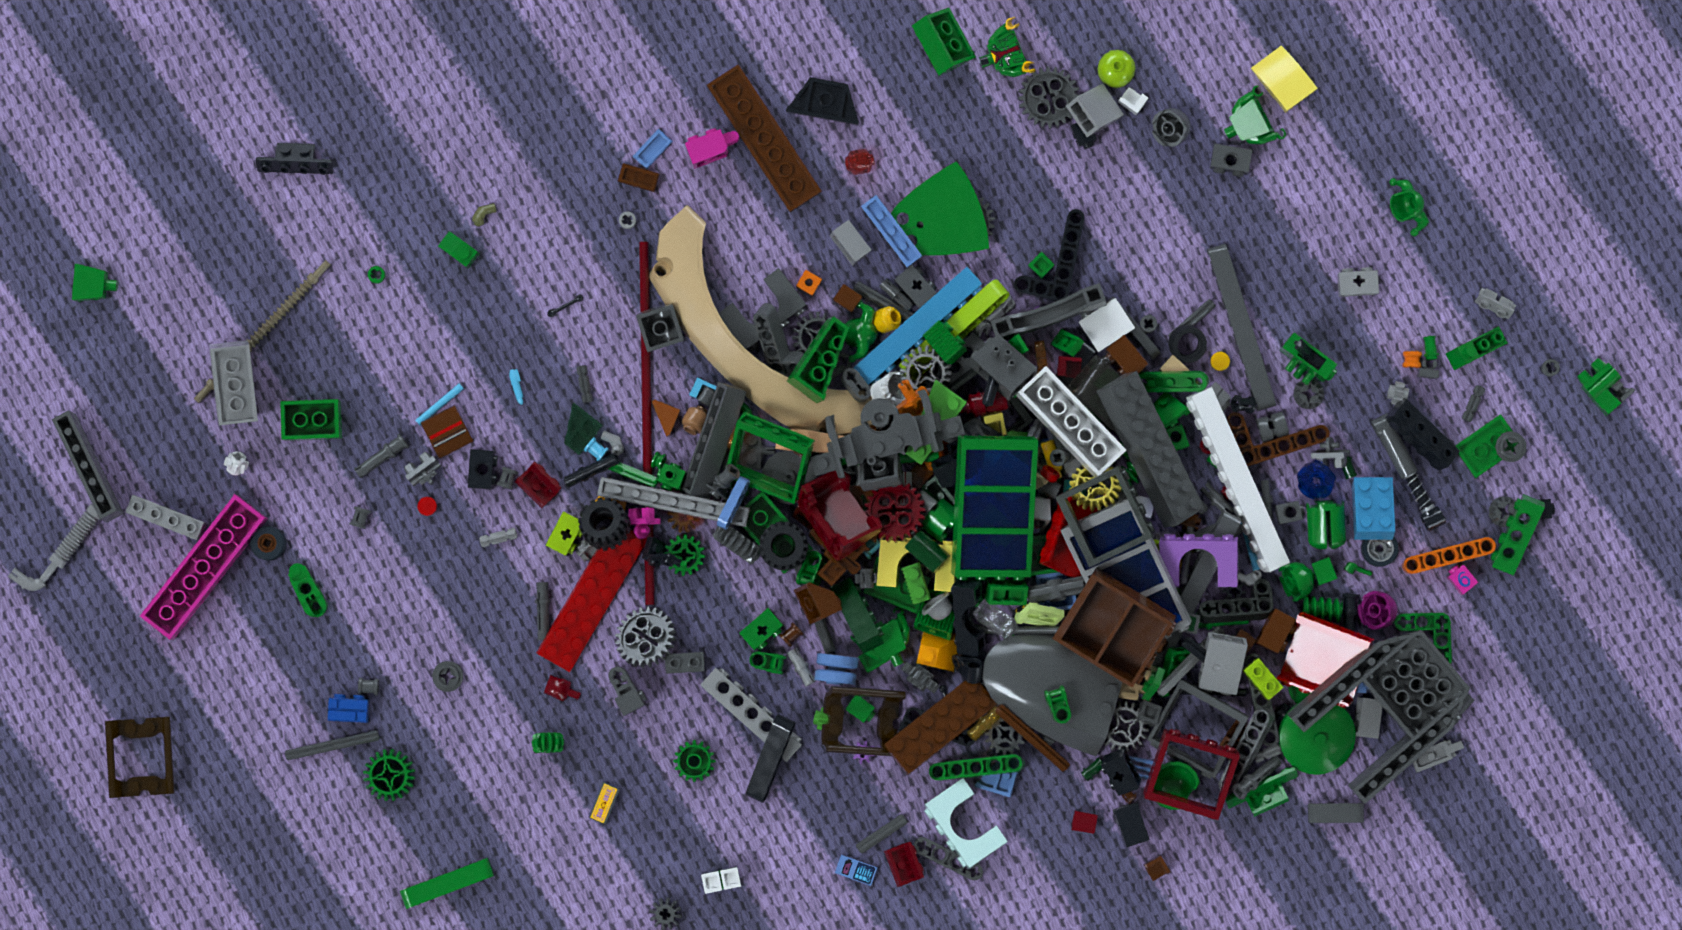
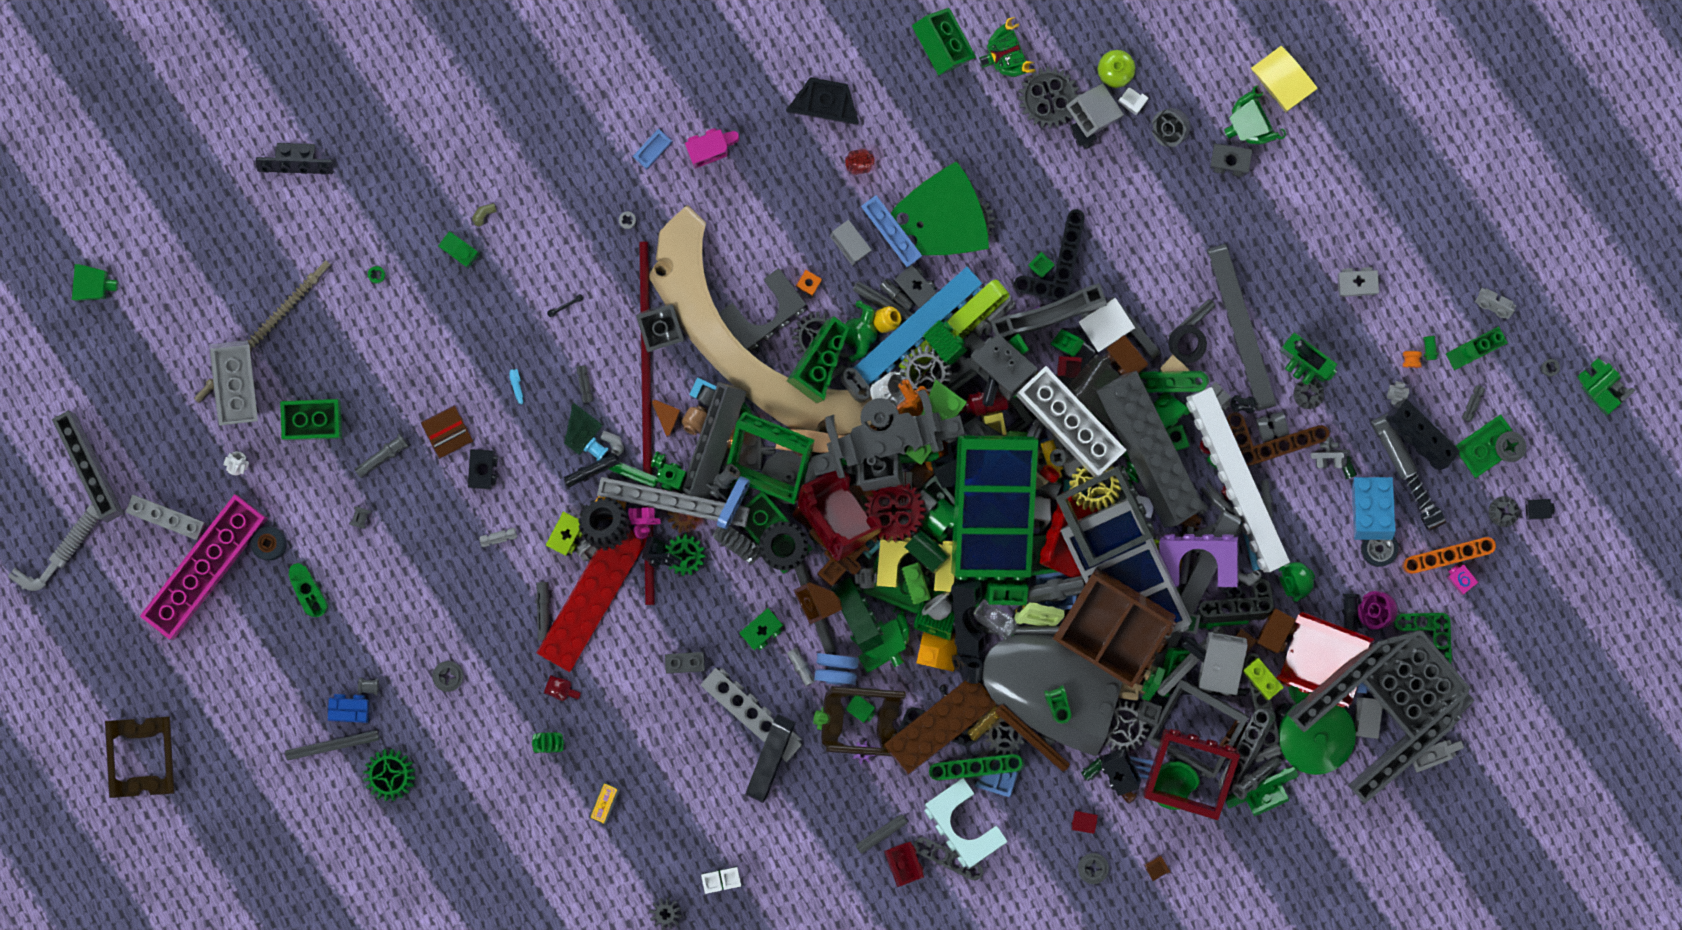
green beam [399,858,494,909] -> none
dark grey hips [404,452,441,486] -> none
medium azure bar [415,383,464,426] -> none
red tile [417,497,437,516] -> none
dark grey bush [496,466,518,490] -> none
dark red bracket [515,461,561,509] -> none
dark grey brick [608,667,647,716] -> none
dark grey gear [615,606,676,668] -> none
reddish brown plate [618,163,660,193] -> none
green gear [673,740,716,782] -> none
reddish brown plate [707,64,822,213] -> none
green piece [749,651,787,675] -> none
dark grey beam [753,303,804,376] -> none
reddish brown bush [779,622,804,647] -> none
green piece [796,551,827,586] -> none
reddish brown panel [833,284,862,314] -> none
tile [835,855,877,886] -> none
dark grey gear [901,662,940,694] -> none
clear orange beam [1034,340,1047,373] -> none
black piece [1112,802,1150,847] -> none
dark grey bush [1139,315,1157,333] -> none
yellow tile [1210,352,1230,371] -> none
dark grey brick [1274,501,1305,525] -> none
clear blue plate [1297,460,1337,499] -> none
green piece [1302,596,1343,623] -> none
green cylinder [1306,500,1346,549] -> none
dark grey beam [1308,803,1364,823] -> none
green panel [1311,557,1337,586] -> none
green hand [1344,562,1372,576] -> none
green piece [1389,178,1429,237] -> none
dark grey tile [1417,360,1439,379] -> none
green brick [1490,494,1545,576] -> none
none -> dark grey gear [1078,853,1109,884]

